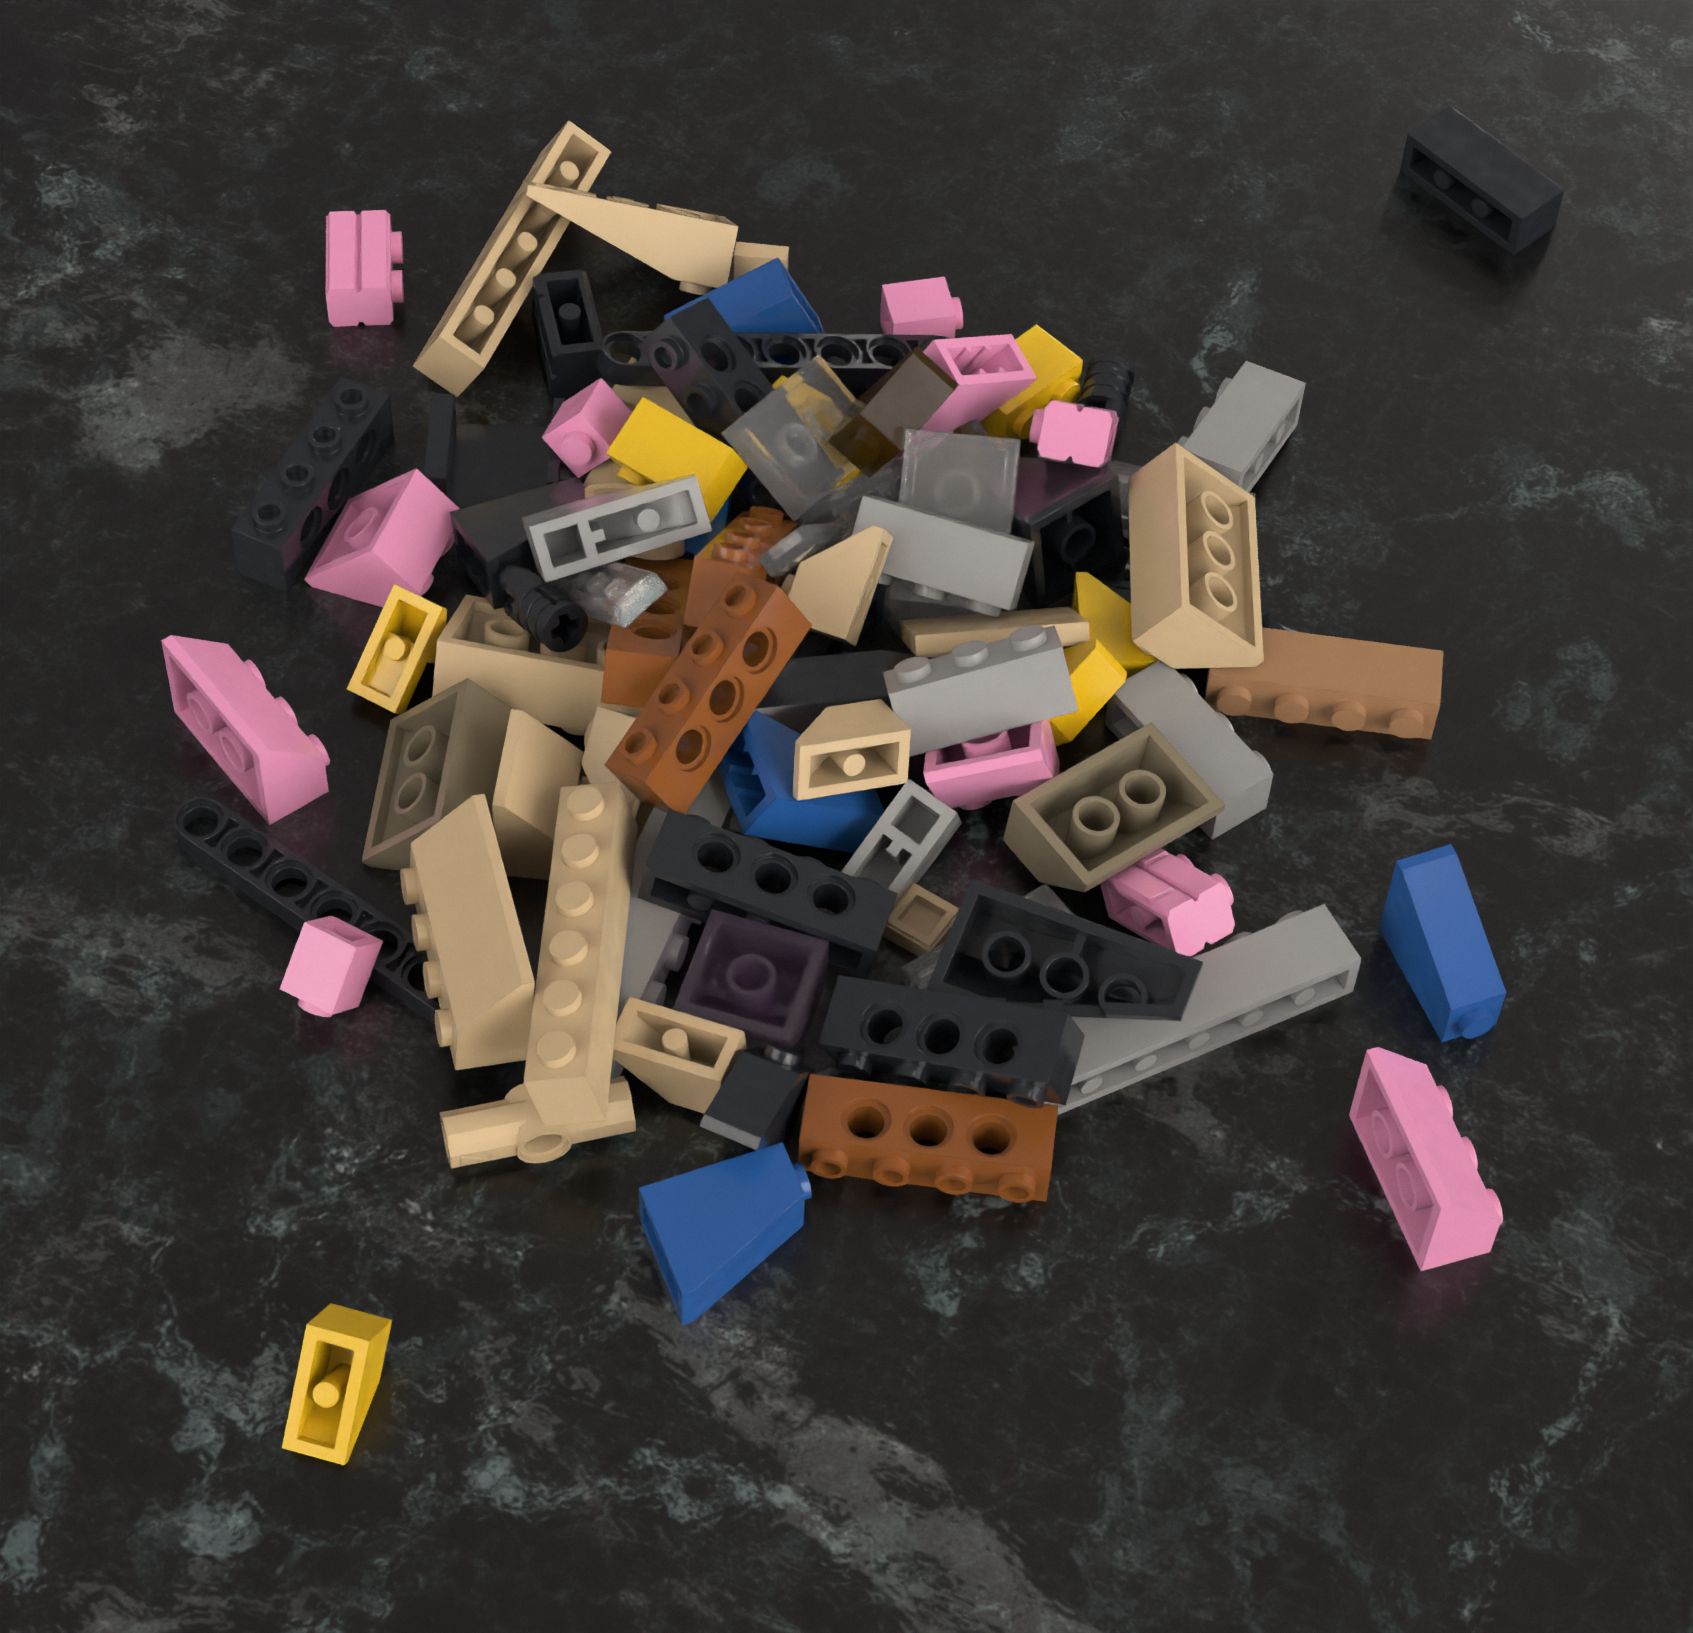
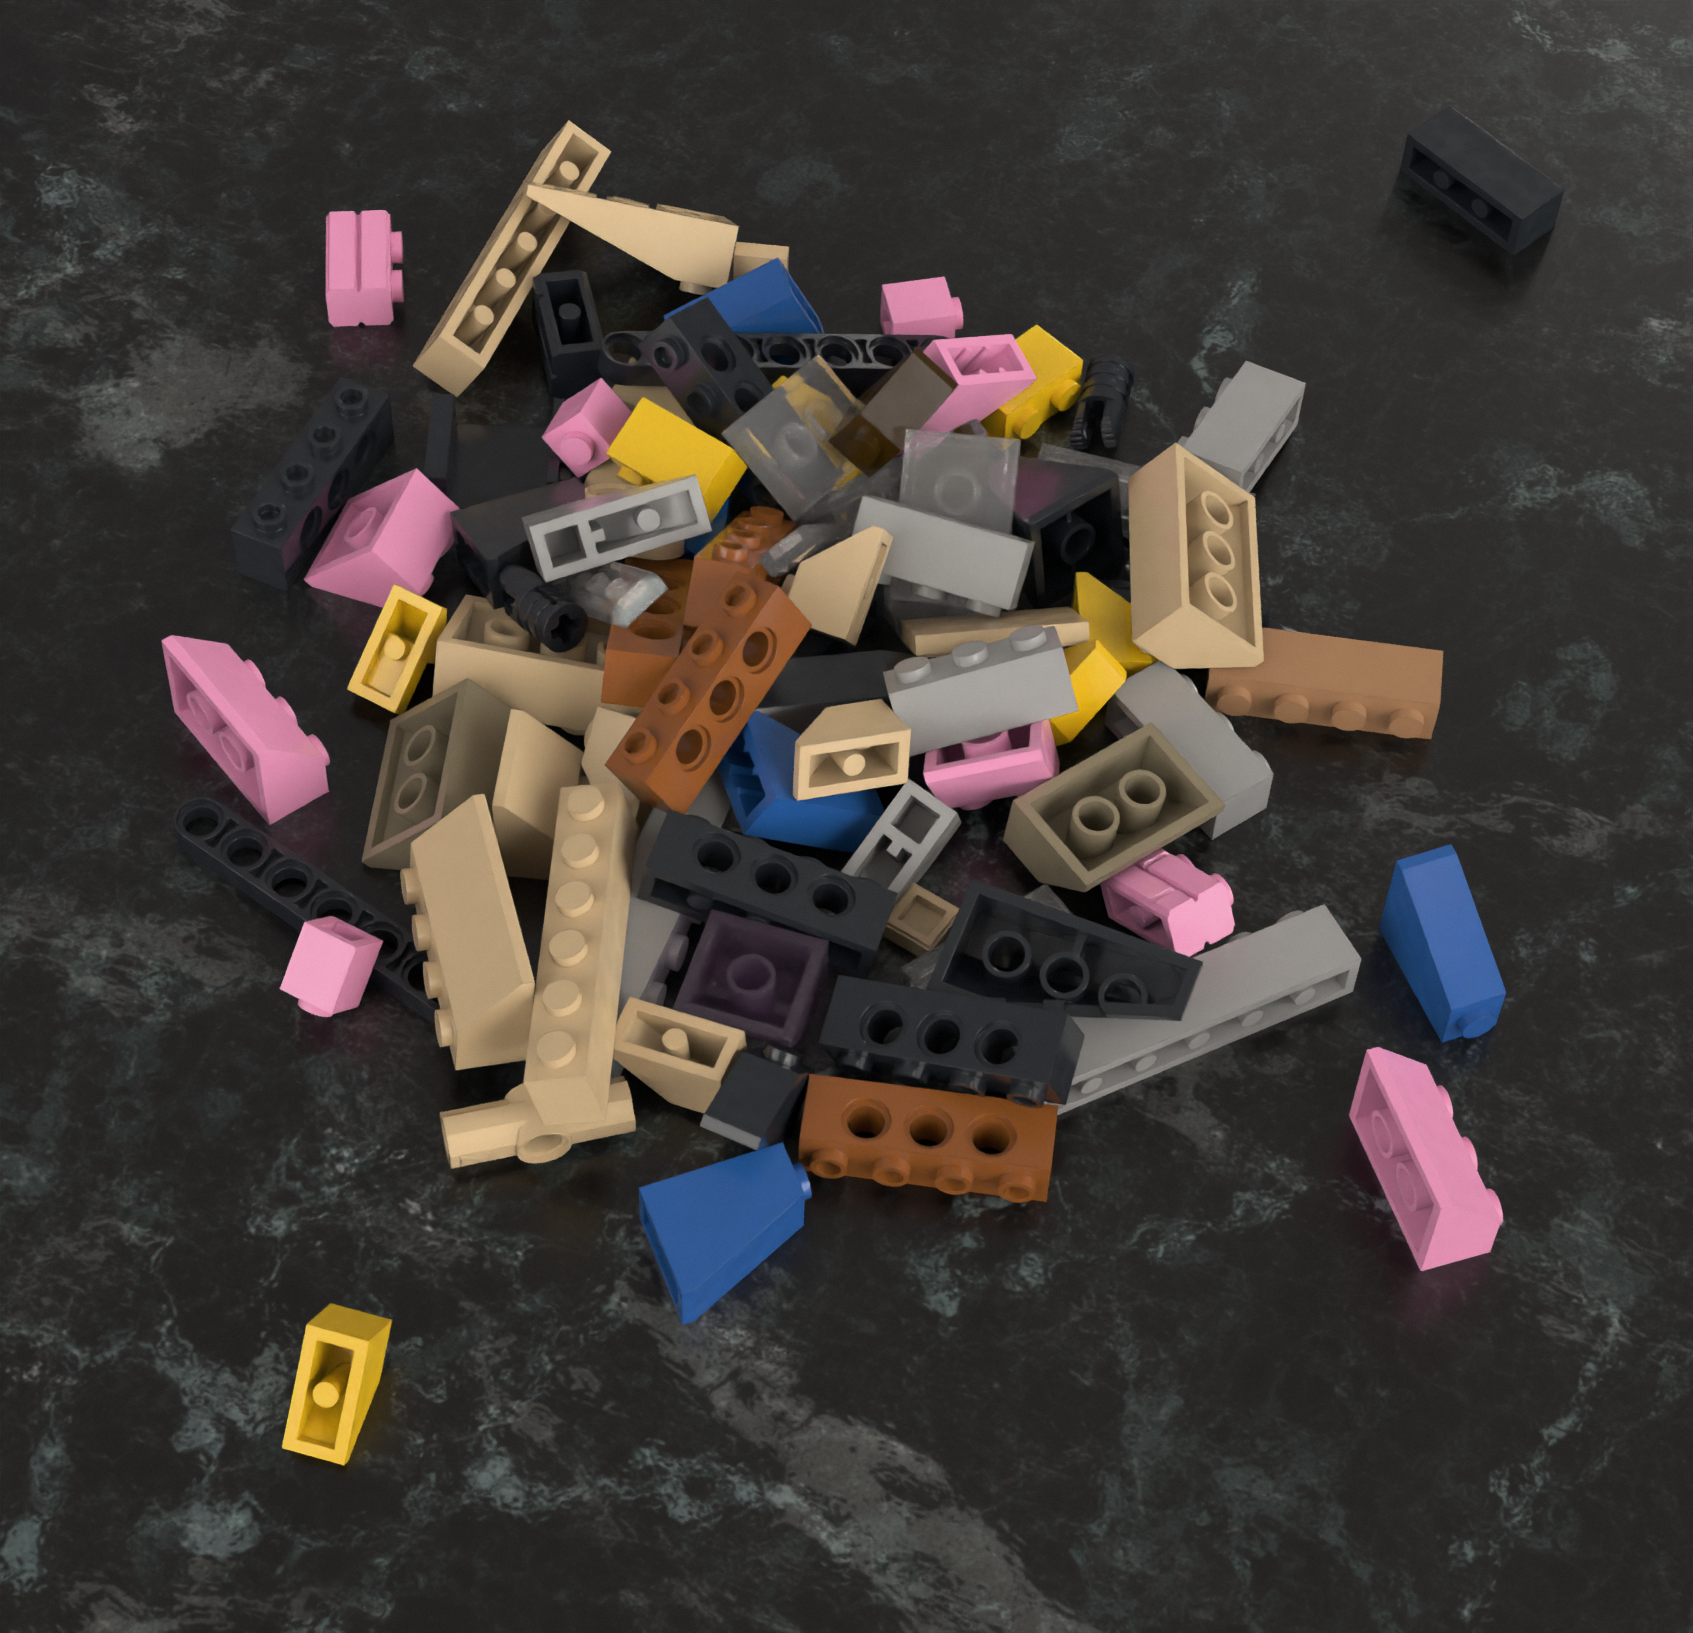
bright pink brick [1029,400,1119,468] -> none

